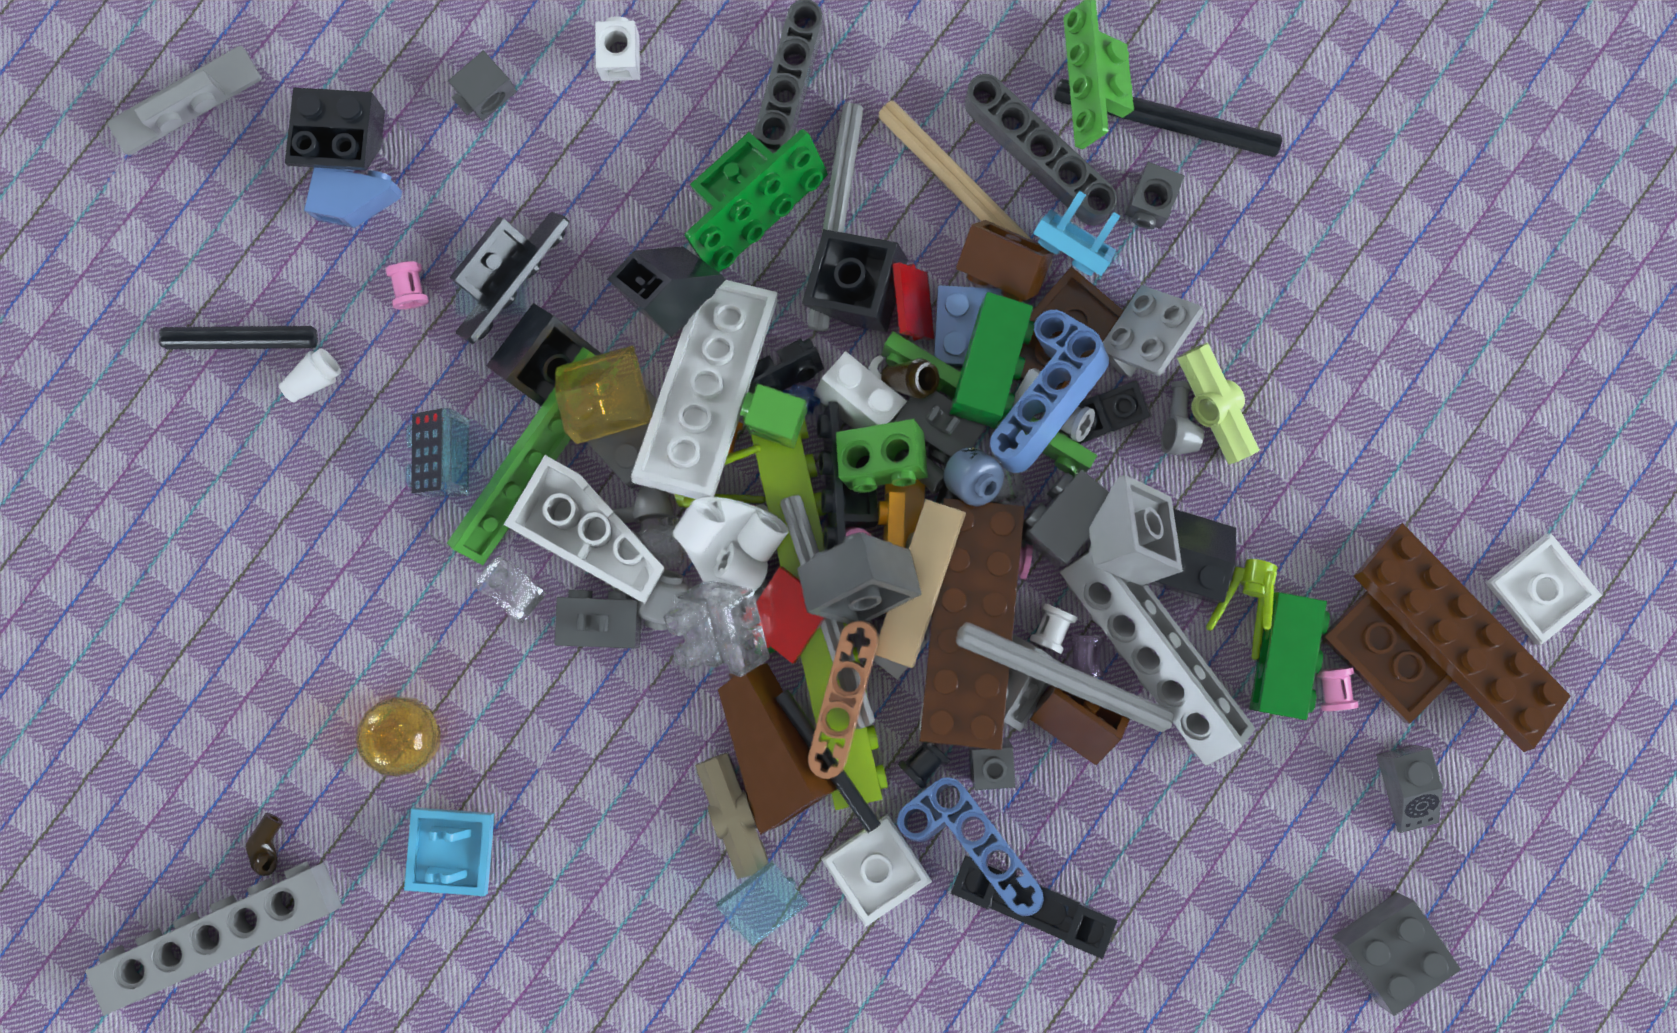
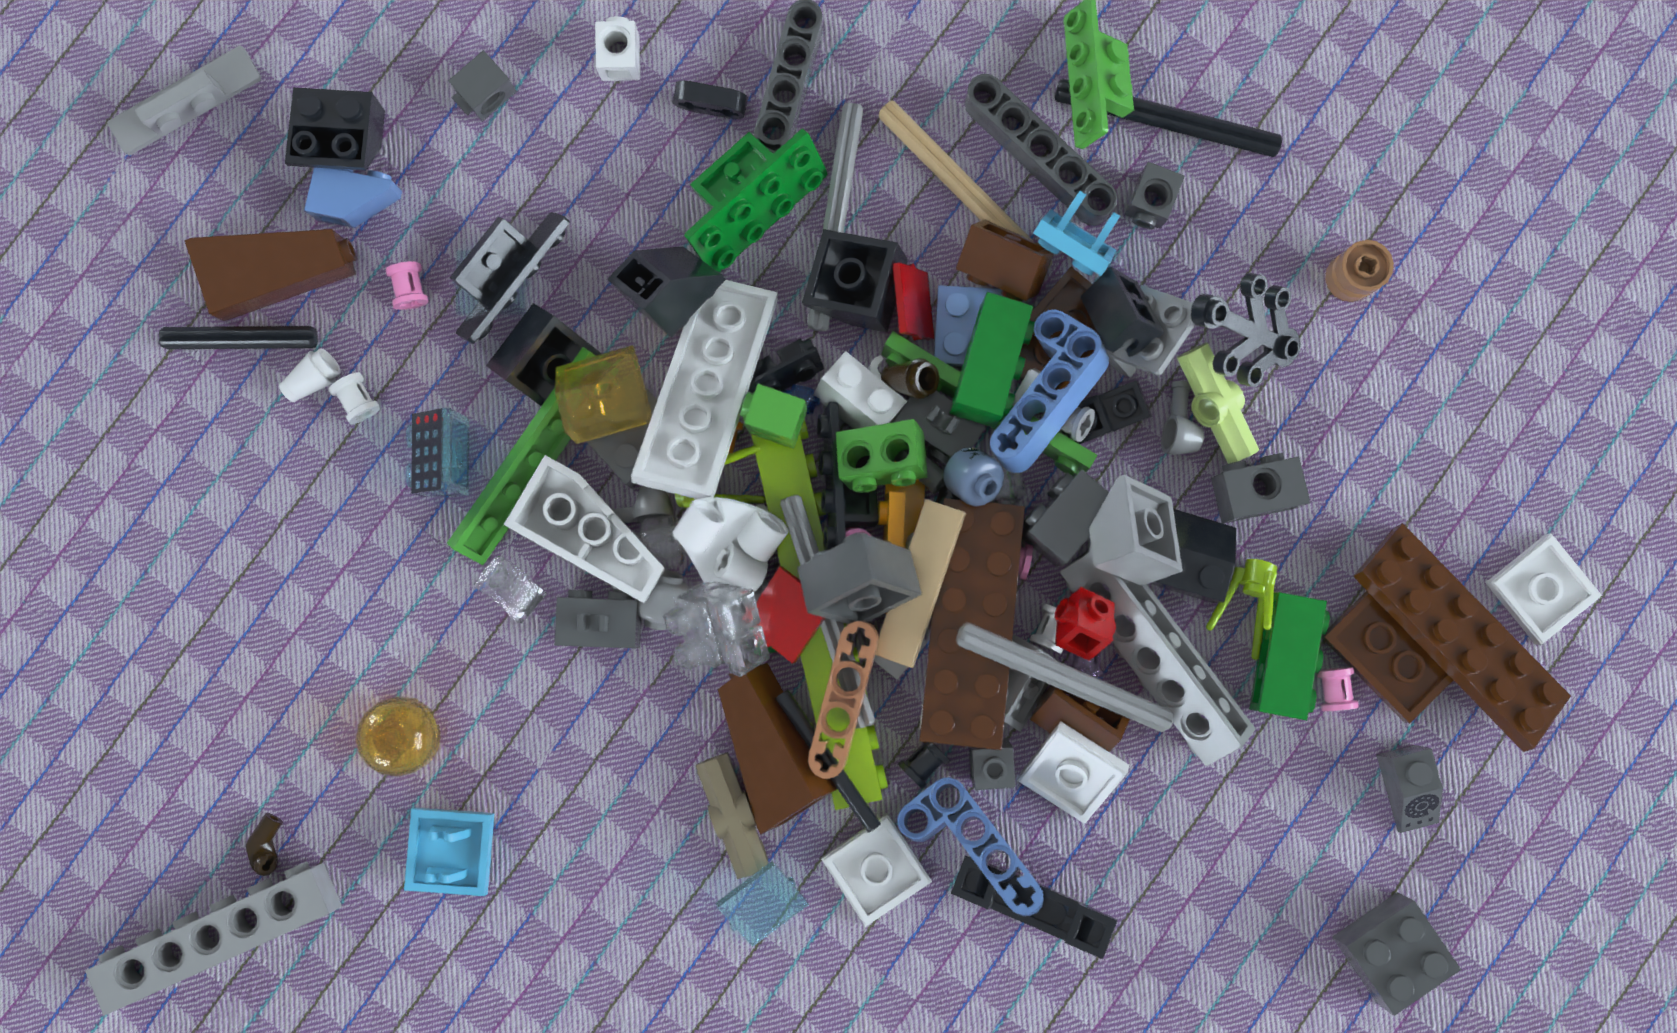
none -> reddish brown slope [184,229,357,321]
none -> white bush [329,372,380,425]
none -> black beam [672,80,748,119]
none -> white tile [1017,721,1130,824]
none -> red brick [1054,587,1116,661]
none -> black hinge [1080,266,1164,357]
none -> plant [1191,273,1301,387]
none -> dark grey brick [1211,453,1311,524]
none -> medium nougat wheel [1325,240,1394,302]

